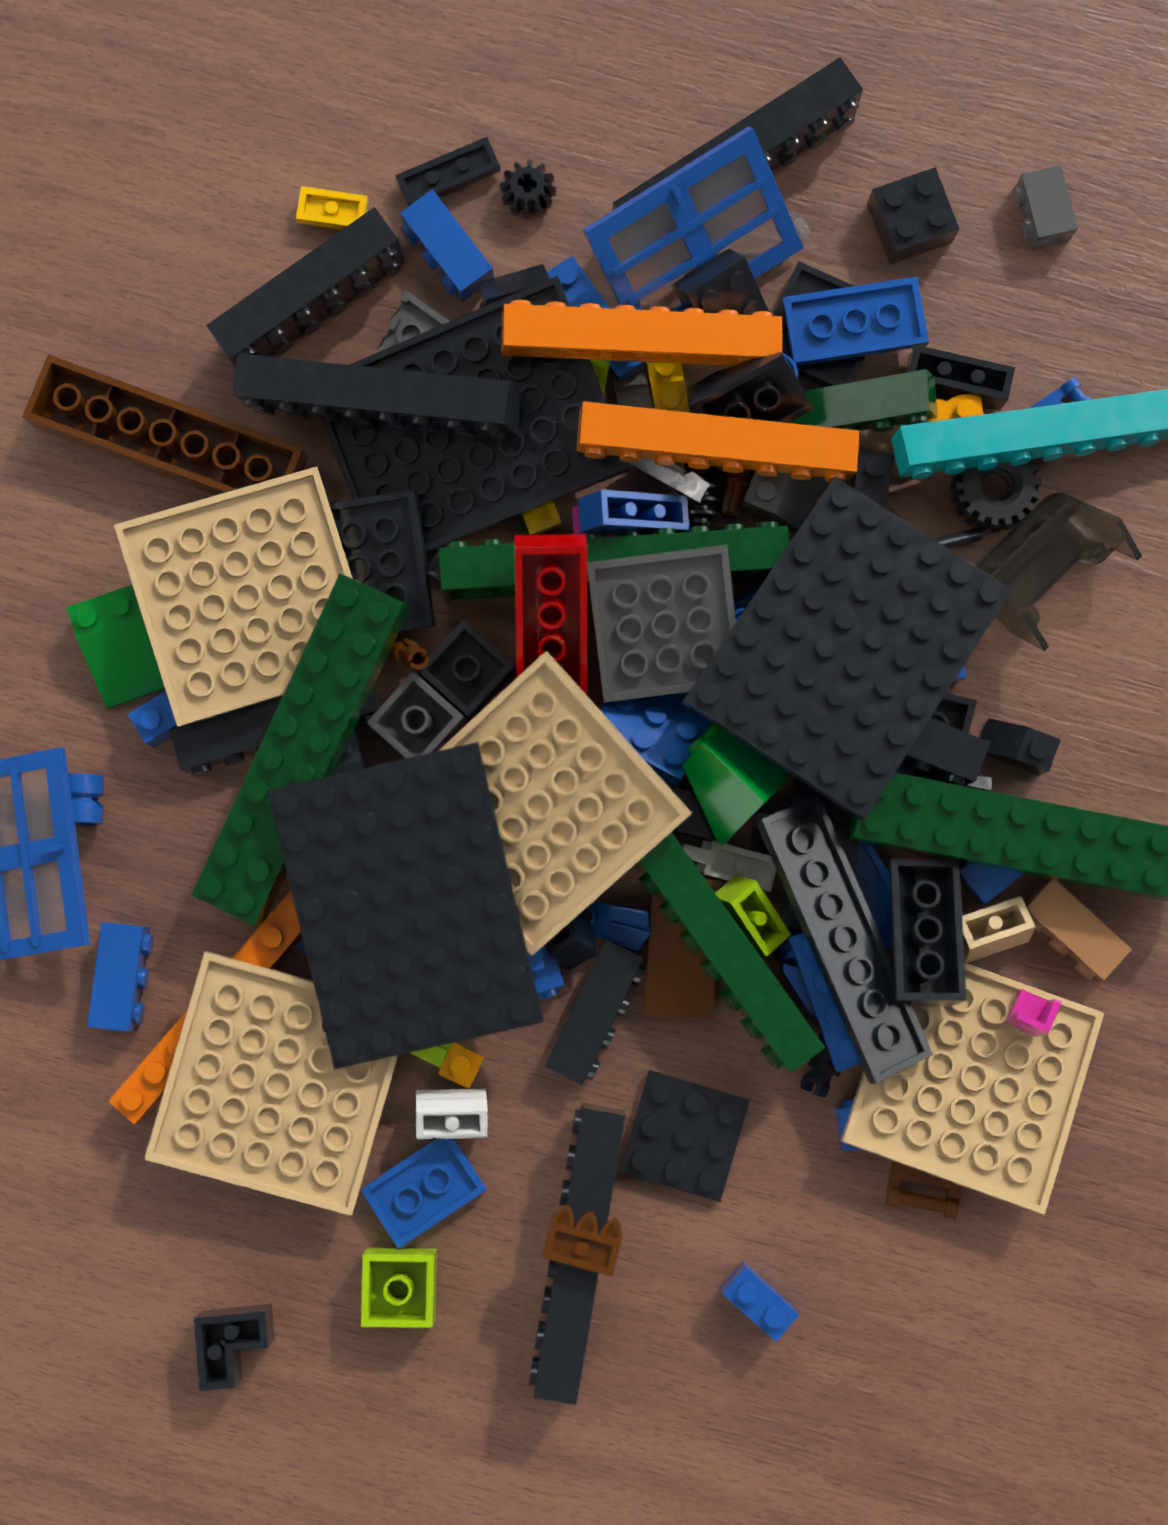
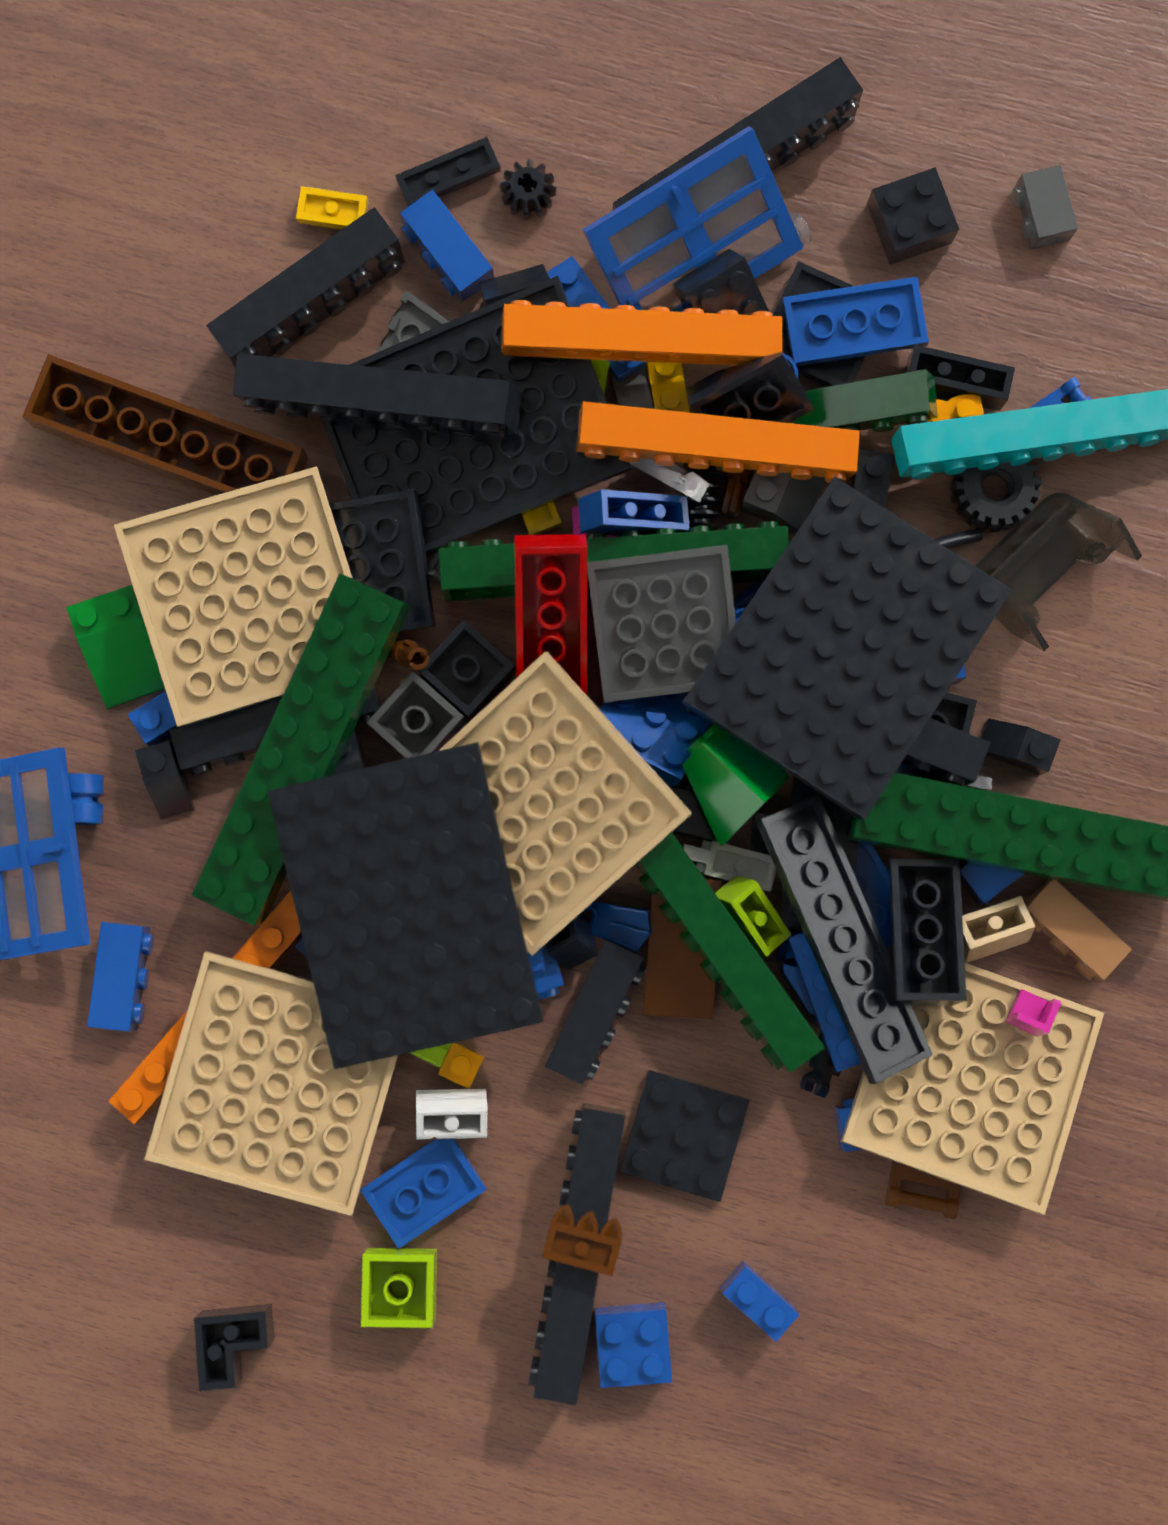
none -> black slope [135,741,195,820]
none -> blue brick [595,1302,672,1388]

